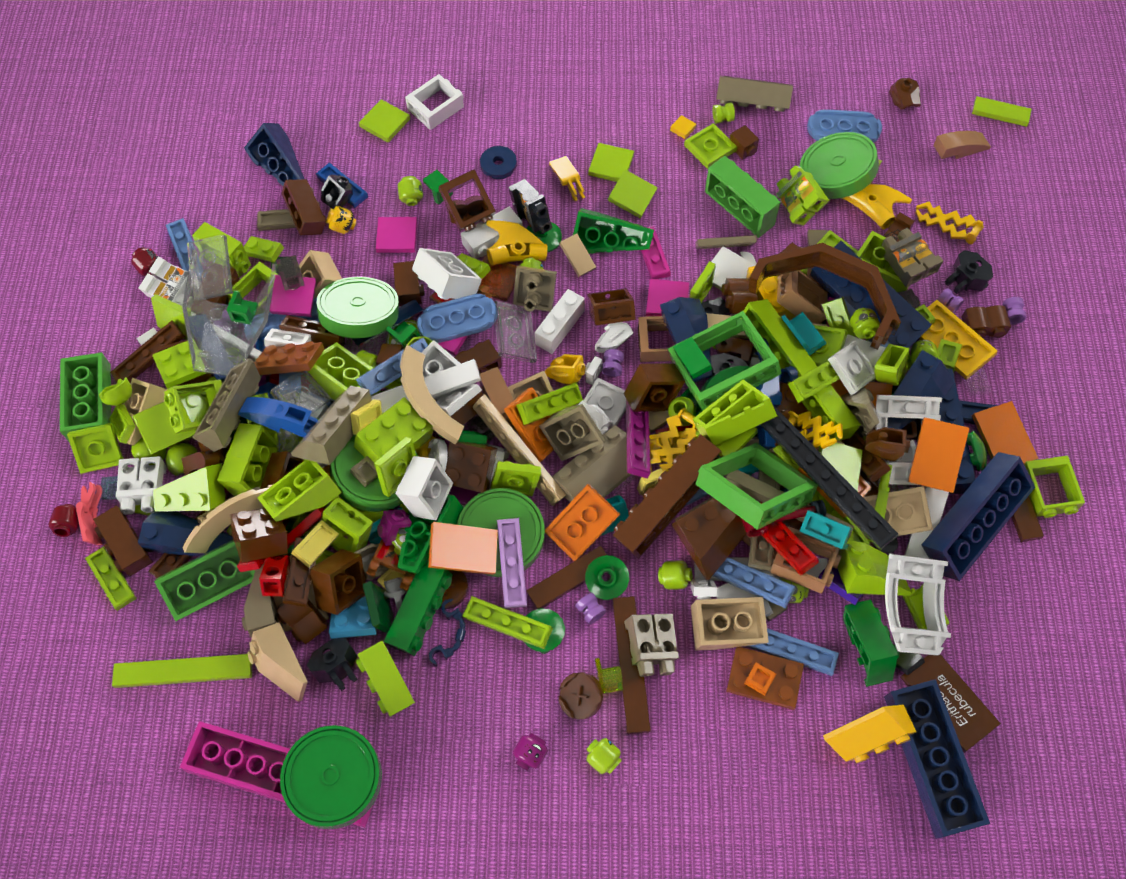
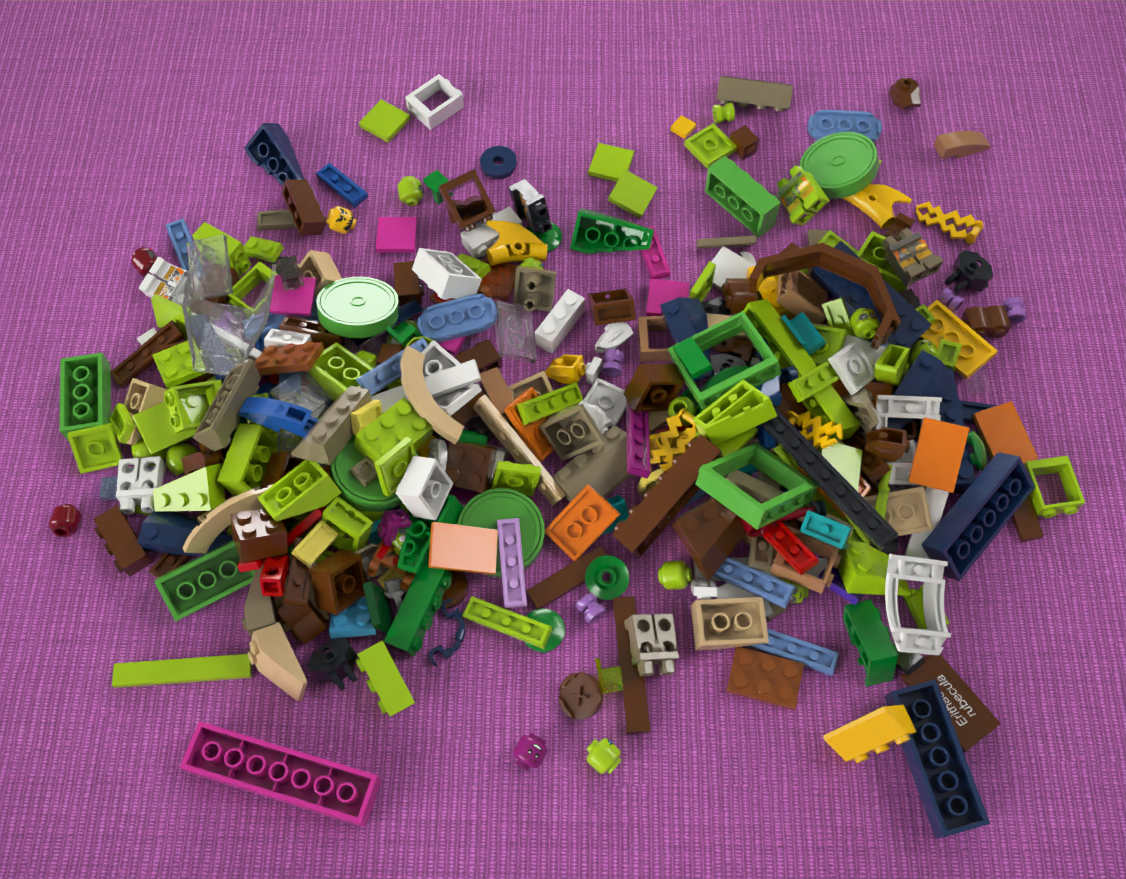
coral arm [76,482,103,546] -> none
lime tile [85,546,137,611] -> none
lime hair [99,377,132,406] -> none
green panel [226,290,258,325] -> none
green brick [280,725,382,829] -> none
black hand [321,175,353,209] -> none
yellow arm [549,156,585,201] -> none
tan tile [559,234,596,278] -> none
orange tile [744,663,776,696] -> none
lime tile [972,96,1032,127] -> none

